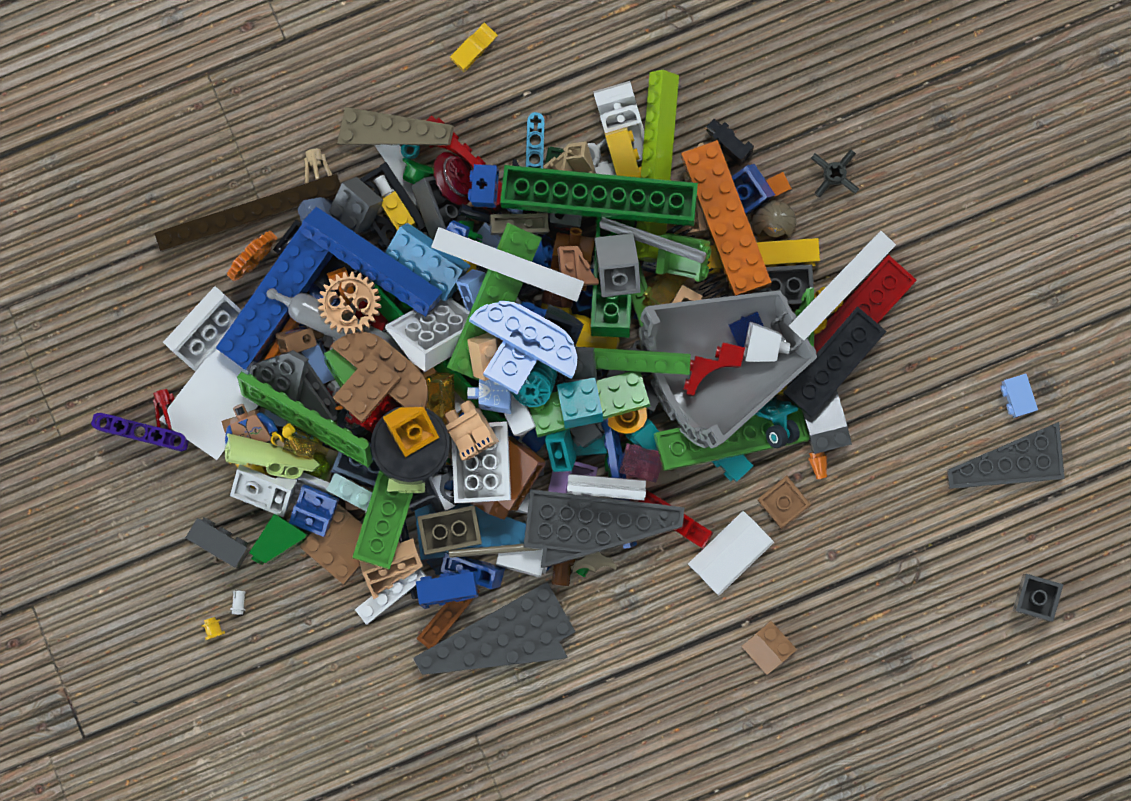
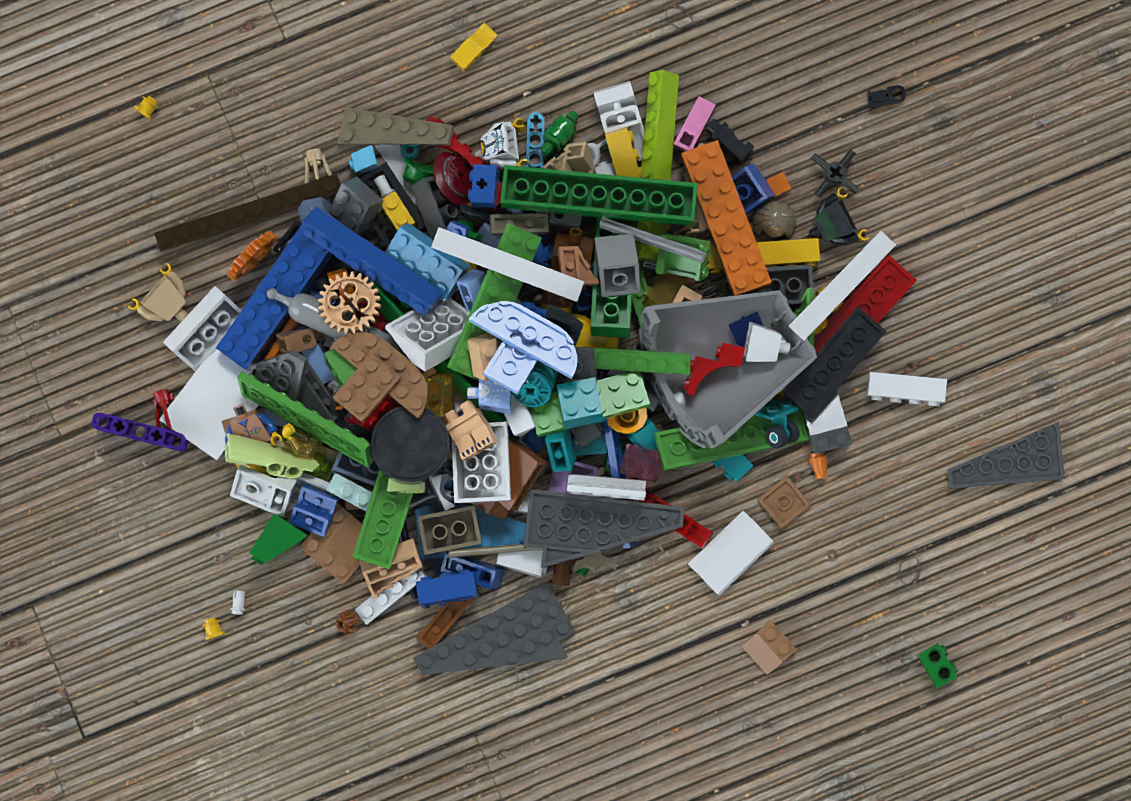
dark grey brick [185,517,251,568] -> none
light orange slope [383,407,439,457] -> none
light blue brick [1000,374,1038,418] -> none
dark grey brick [1013,574,1064,622] -> none
none -> tan torso [128,263,188,322]
none -> yellow brick [134,96,159,120]
none -> dark orange gear [336,609,360,635]
none -> medium azure slope [349,145,378,175]
none -> white torso [475,118,530,169]
none -> green piece [541,111,578,156]
none -> bright pink slope [673,96,716,152]
none -> black torso [809,187,869,246]
none -> white brick [866,372,947,407]
none -> black piece [867,85,906,108]
none -> green brick [916,643,958,688]

